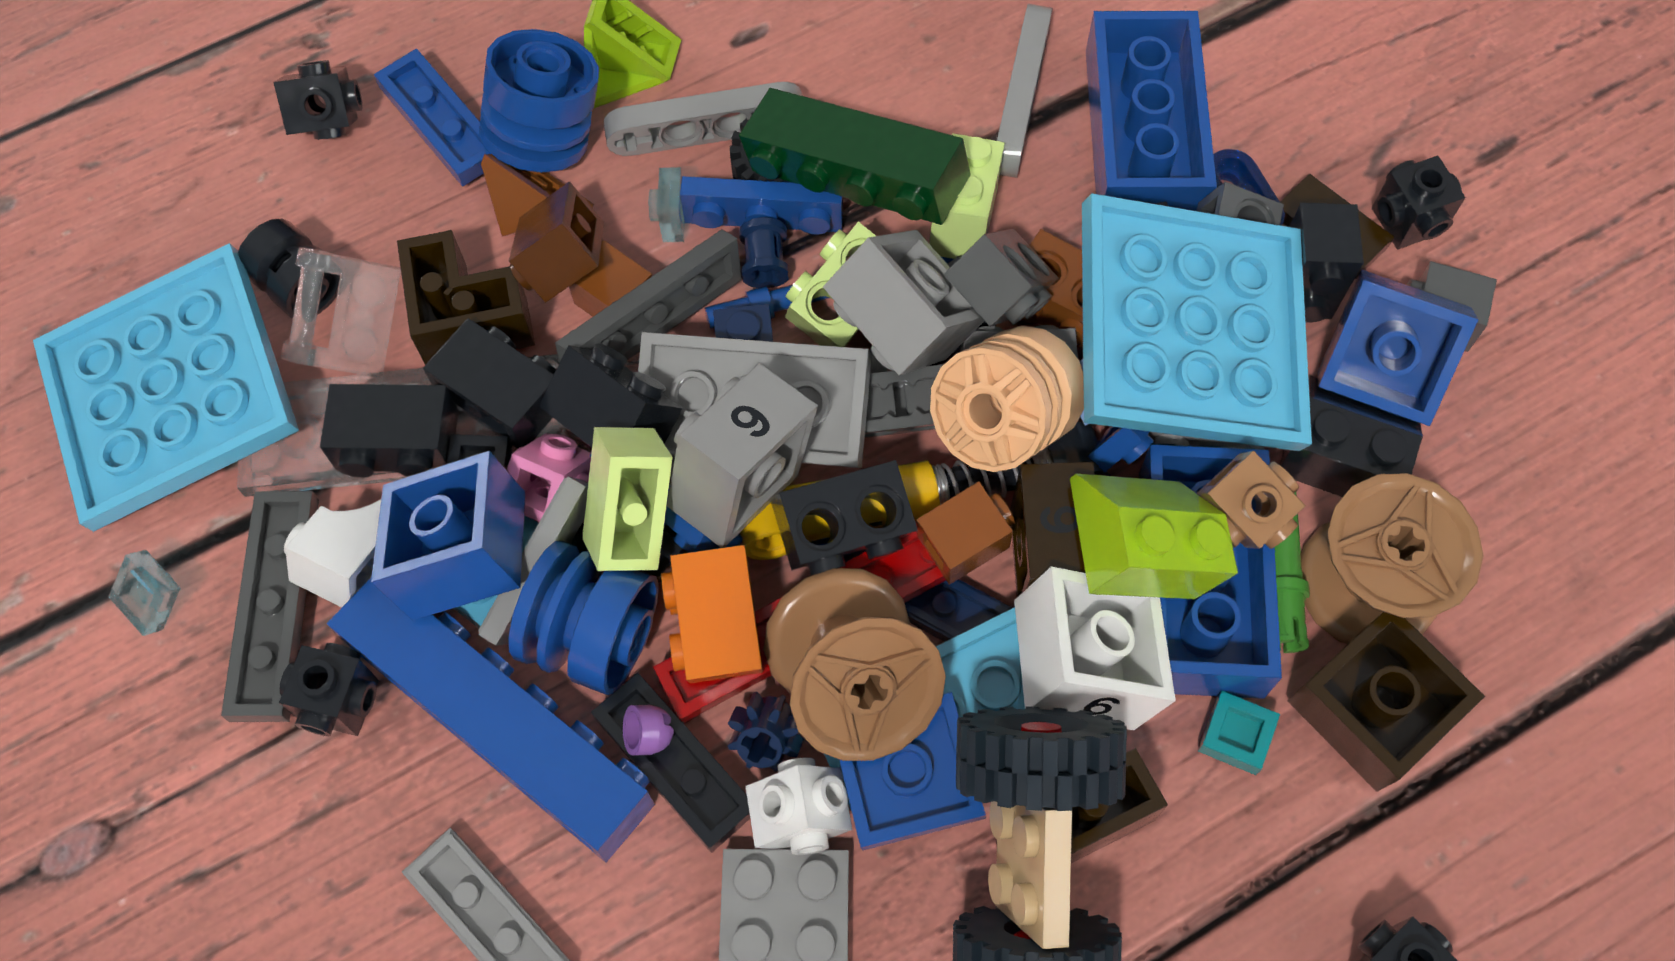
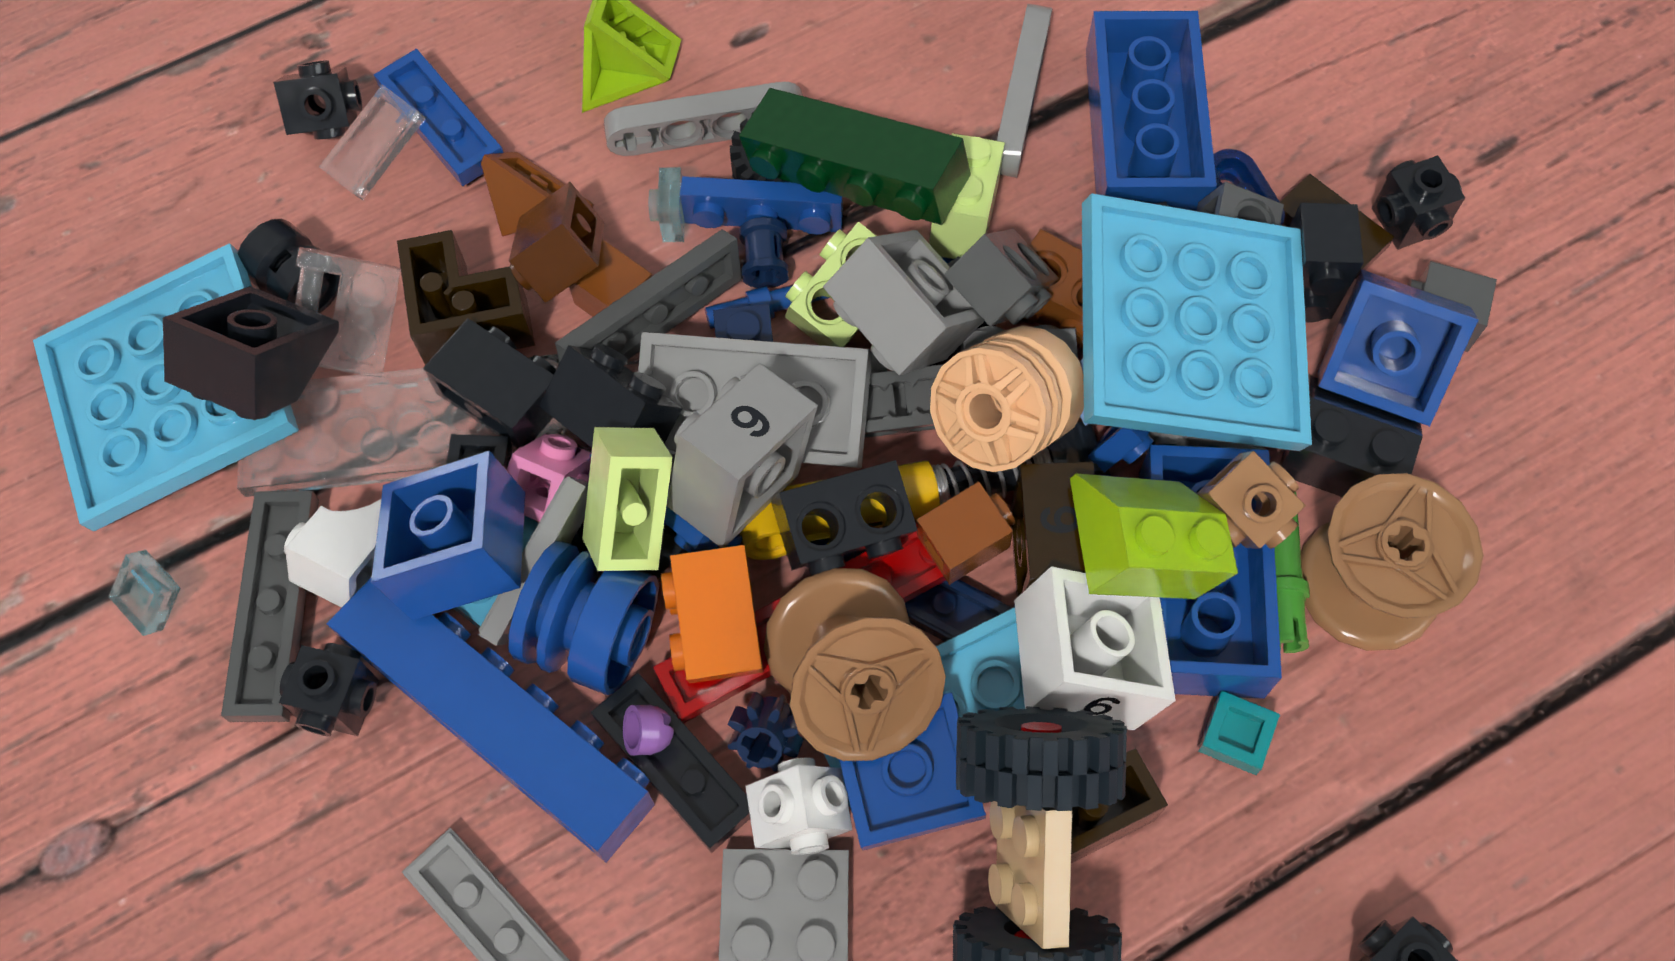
black brick [320,384,459,477] -> none
blue wheel [479,29,599,173] -> none
dark brown brick [1287,612,1485,792] -> none
none -> black slope [163,286,339,420]
none -> clear tile [319,85,426,200]

